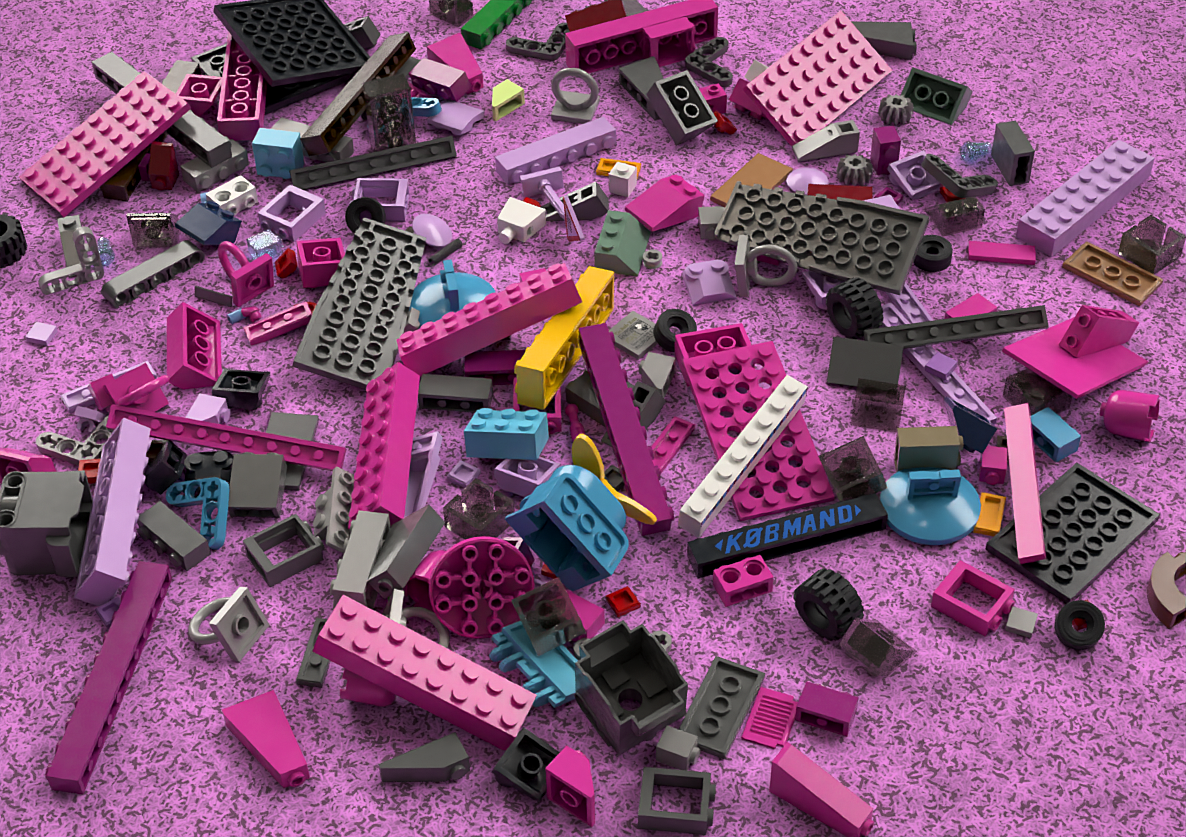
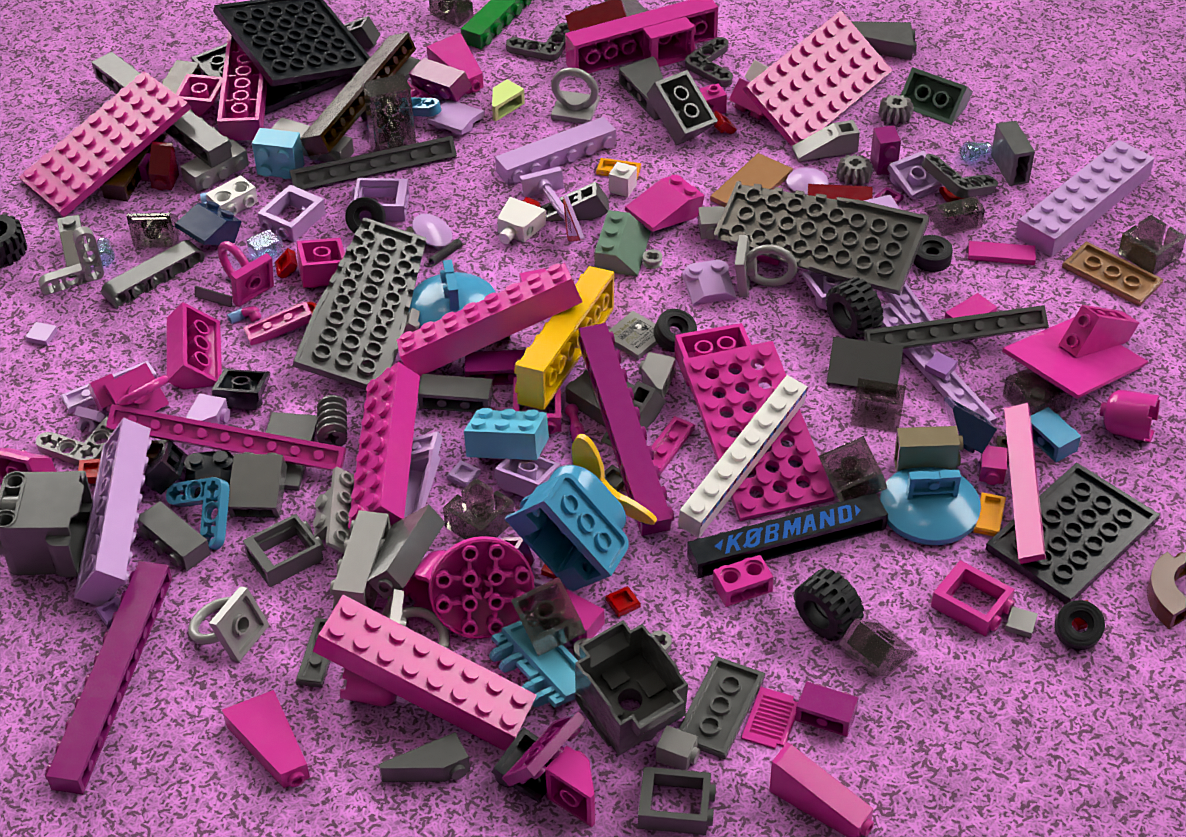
none -> dark grey piece [317,395,347,447]
none -> magenta plate [502,711,586,786]

